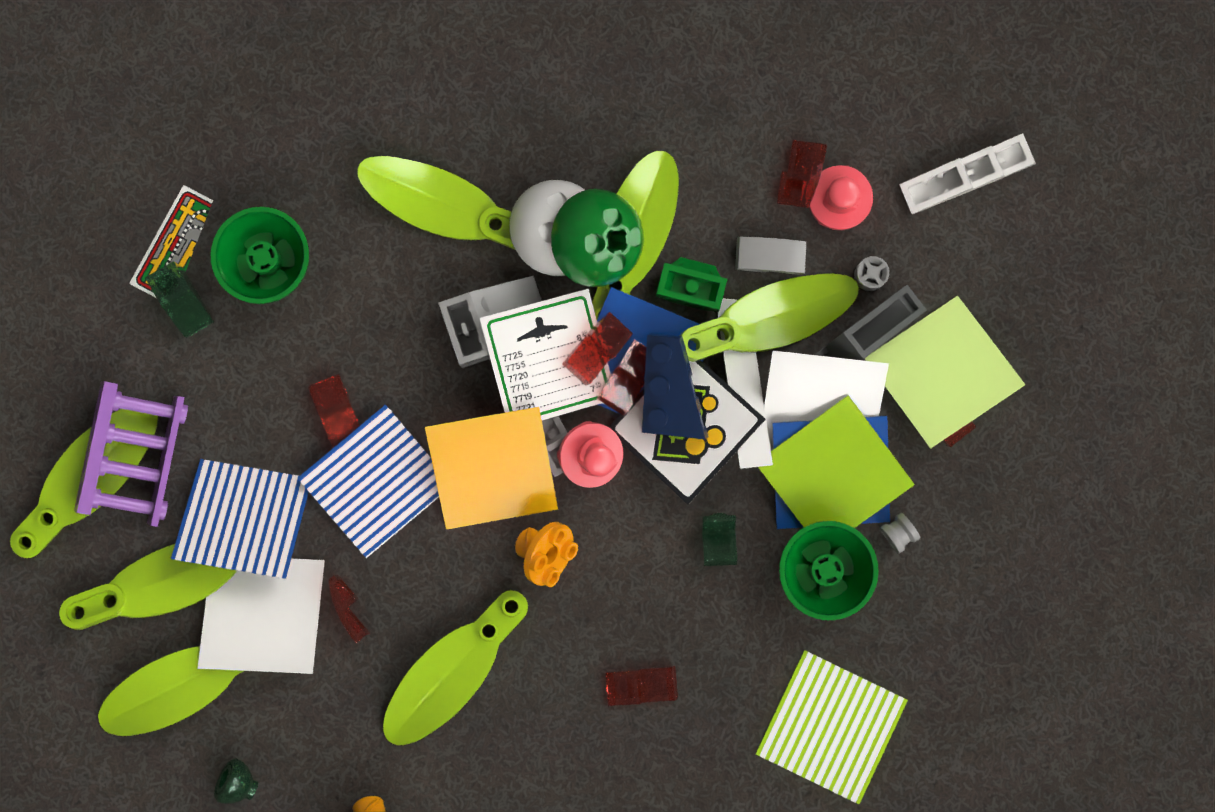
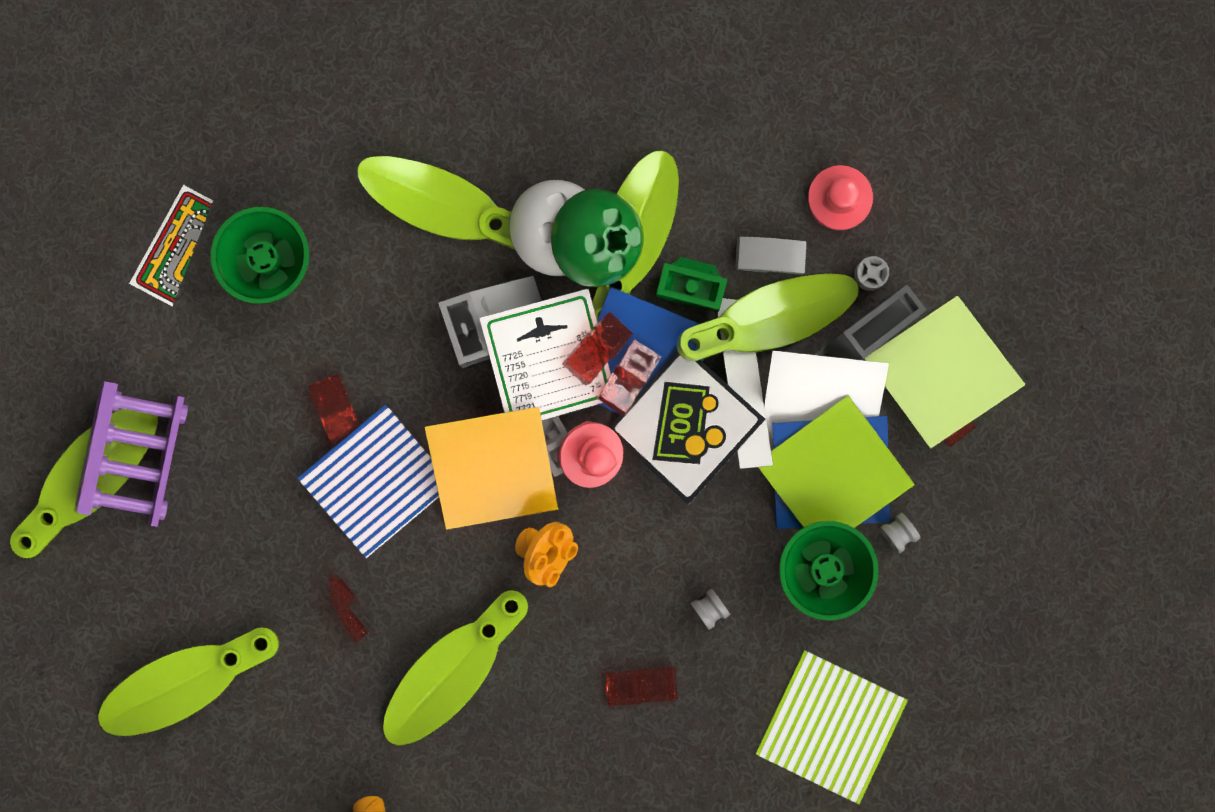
lime plant [59,544,237,630] -> none
clear green slope [145,261,214,338] -> none
sticker [171,459,309,579] -> none
white sticker [197,559,325,674] -> none
clear green brick [214,758,258,804] -> none
dark blue wing [642,333,709,440] -> none
clear green bracket [702,513,737,566] -> none
clear red slope [777,140,827,208] -> none
white slope [899,133,1036,214] -> none
none -> light grey wheel [690,588,730,630]

